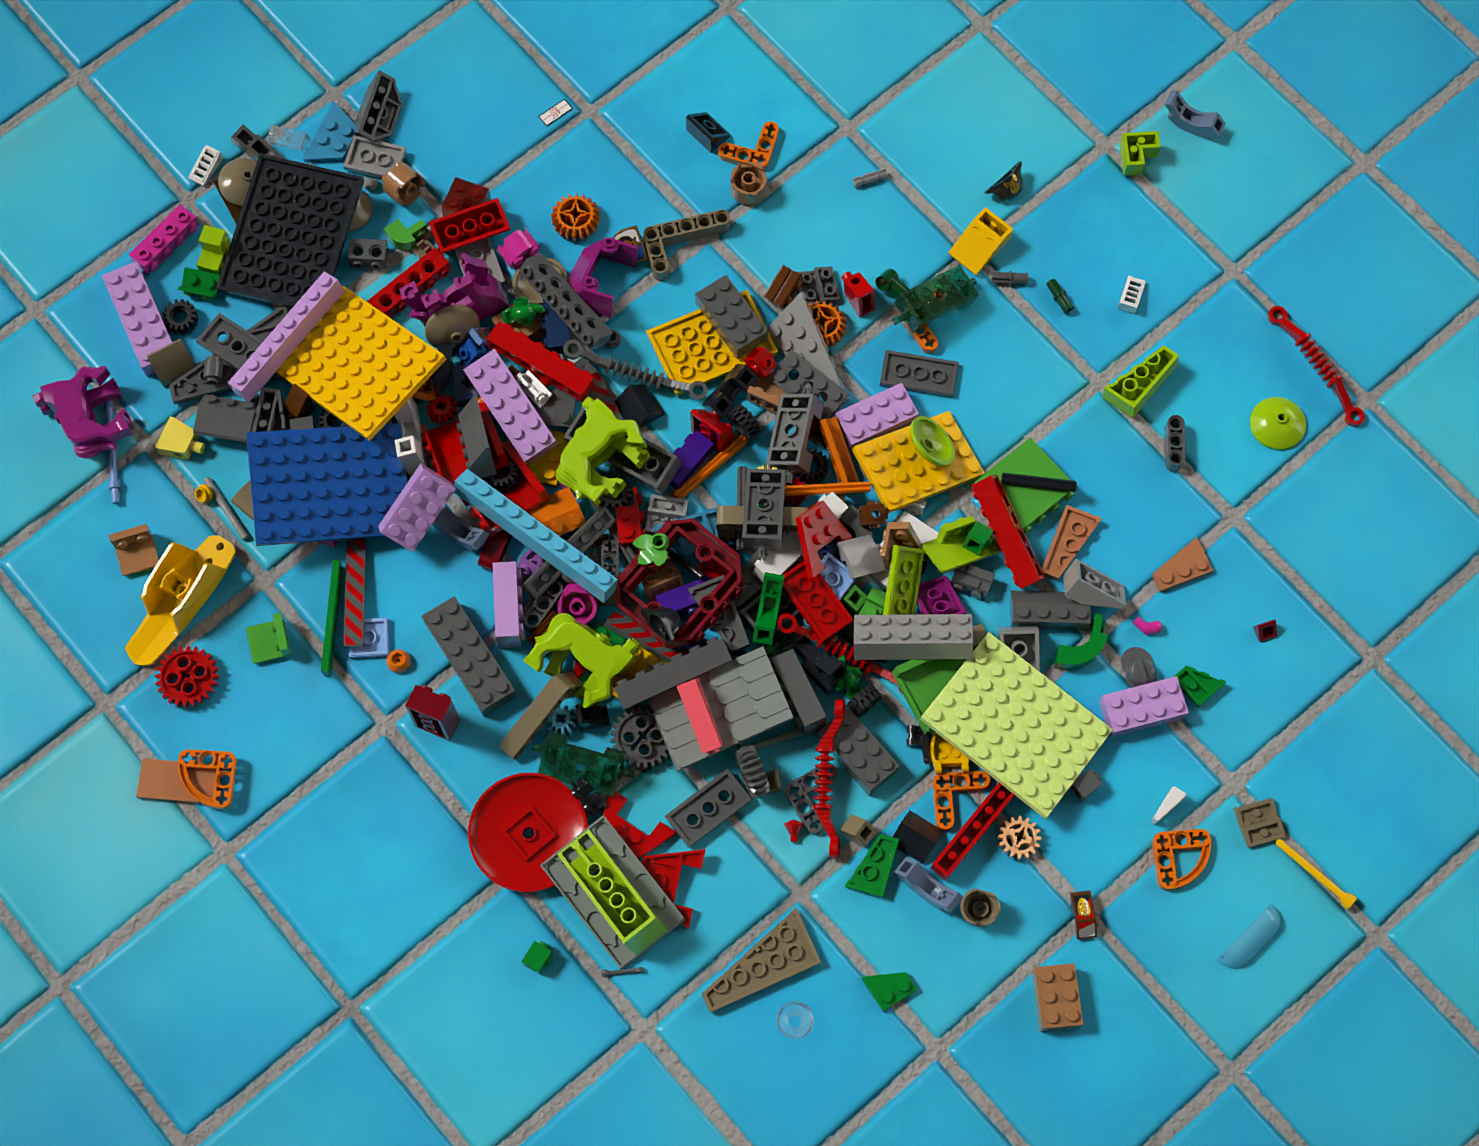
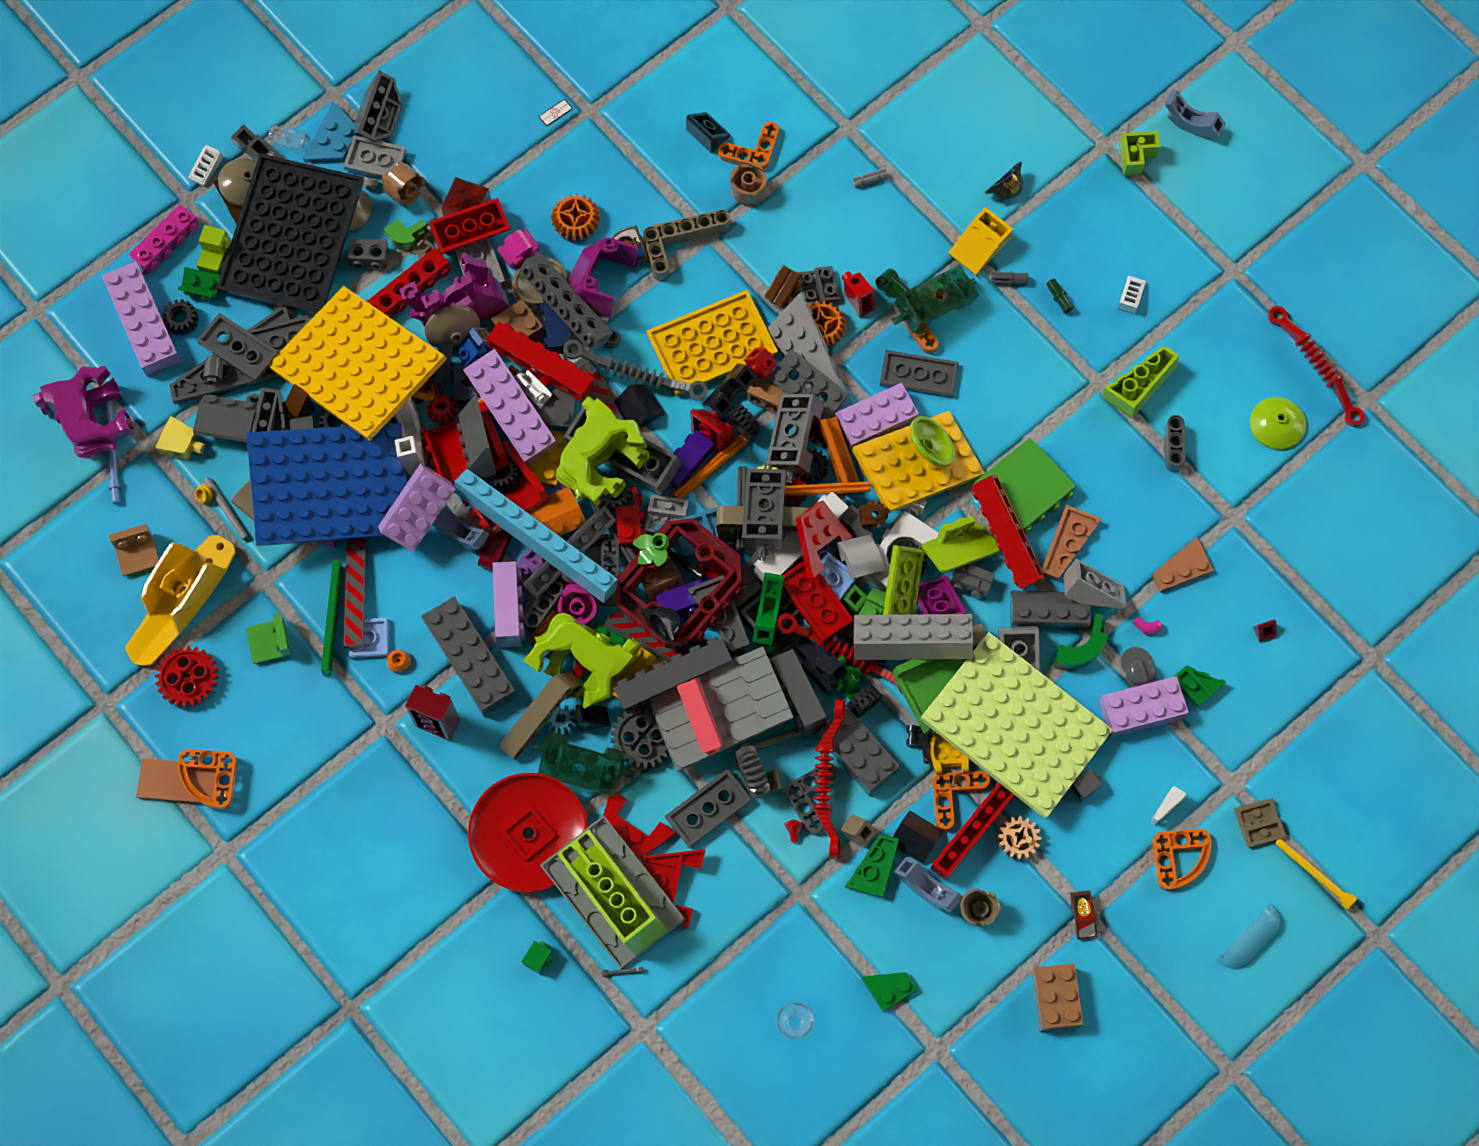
dark tan slope [146,338,195,387] -> none
lavender brick [228,272,345,402] -> none
green piece [501,297,546,326] -> none
black hinge [571,777,607,817] -> none
dark grey brick [695,275,768,359] -> none
dark tan wing [702,908,821,1013] -> none
medium nougat bracket [880,522,921,570] -> none
green brick [962,521,994,556] -> none
black axle [1001,472,1077,492] -> none

